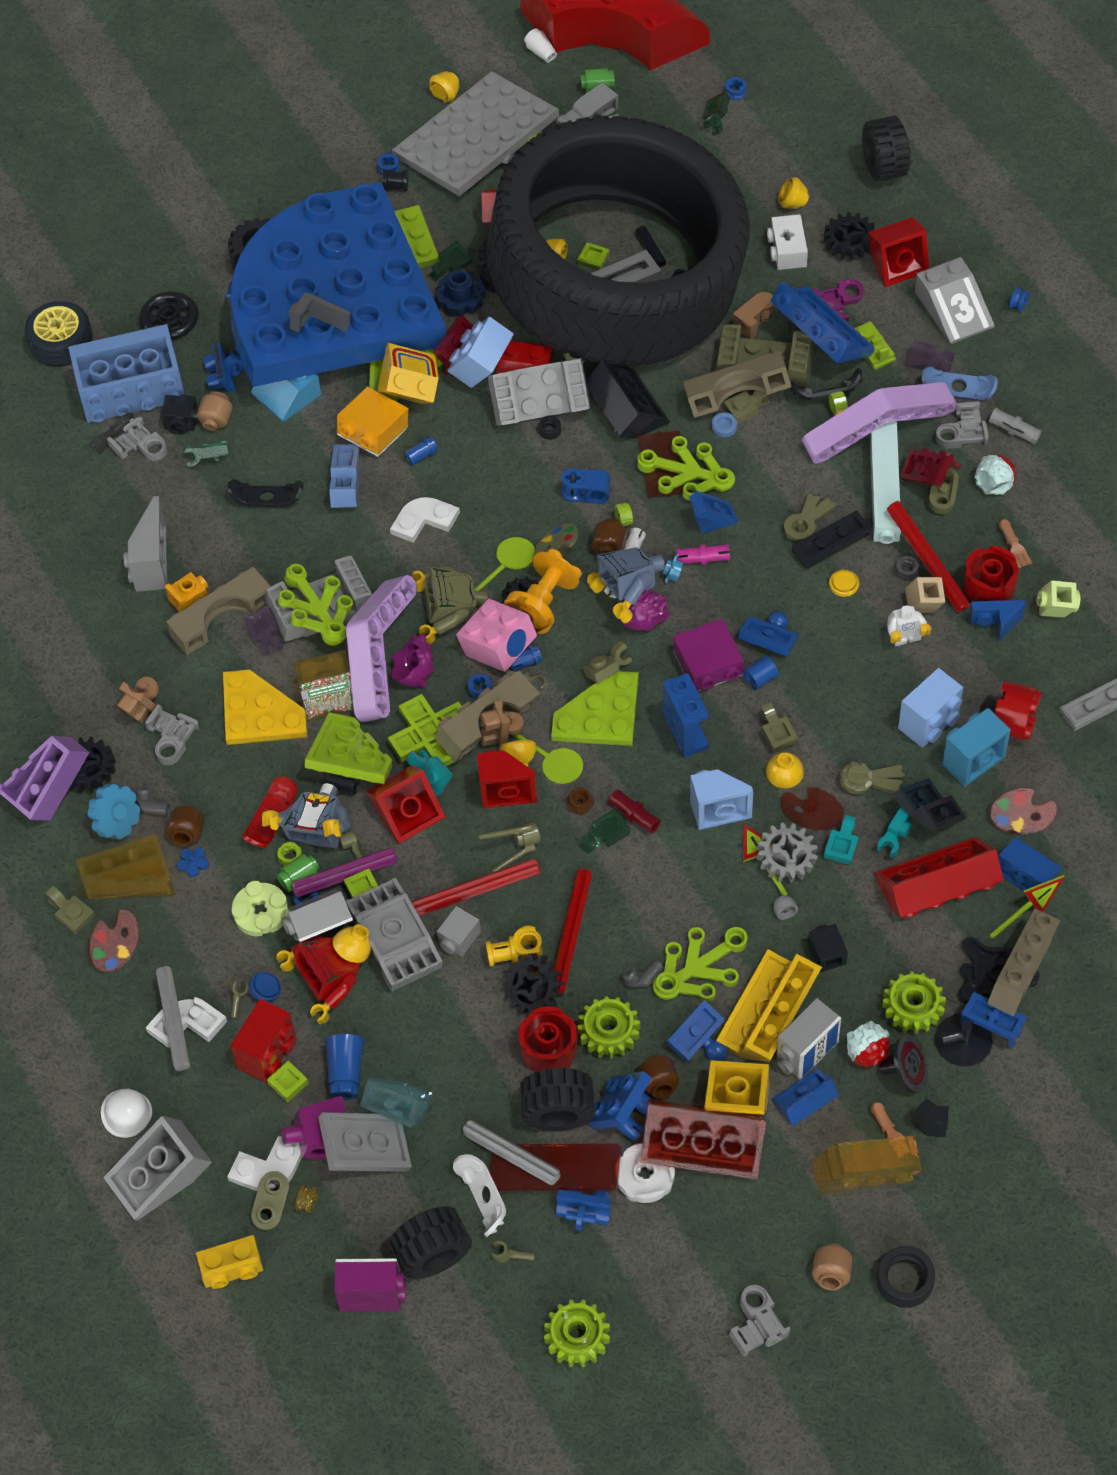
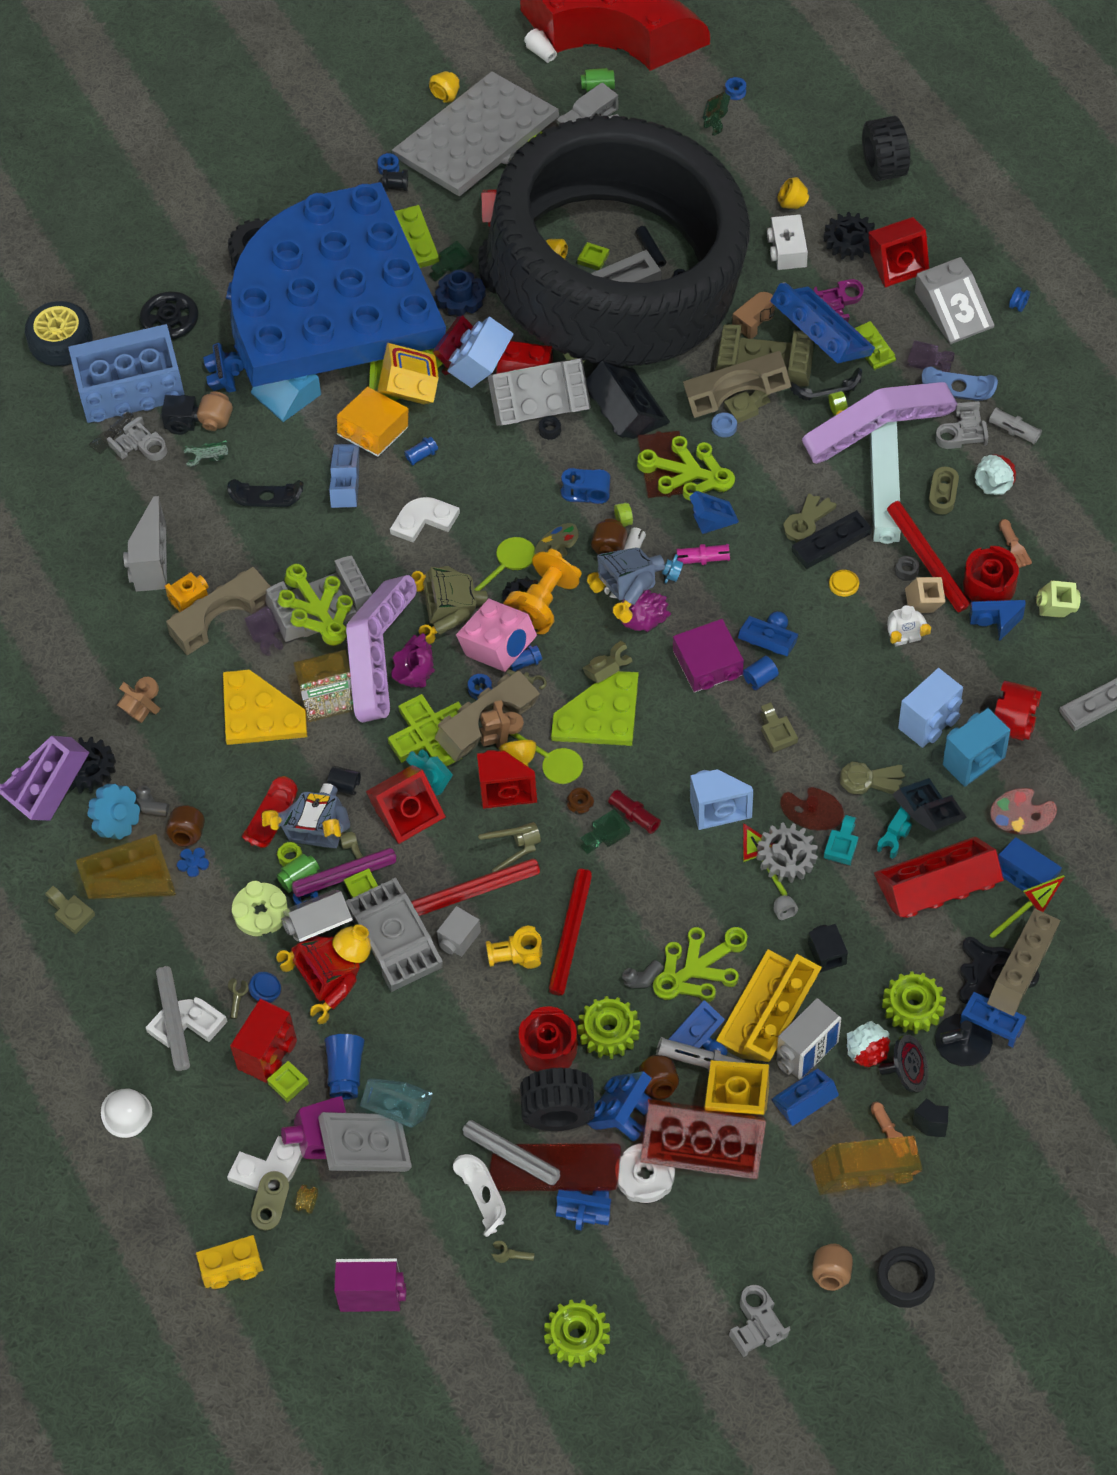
clear red piece [88,909,139,972] -> none
light grey slope [103,1116,212,1221] -> none
light grey piece [145,704,199,765] -> none
dark grey bracket [288,292,351,332] -> none
lime plate [305,712,392,784] -> none
black tyre [389,1206,472,1279] -> none
black gear [502,953,564,1015] -> none
blue panel [663,673,709,758] -> none
yellow brick [766,752,804,789] -> none
dark red bracket [899,448,961,487] -> none
none -> light grey pin [656,1037,745,1072]

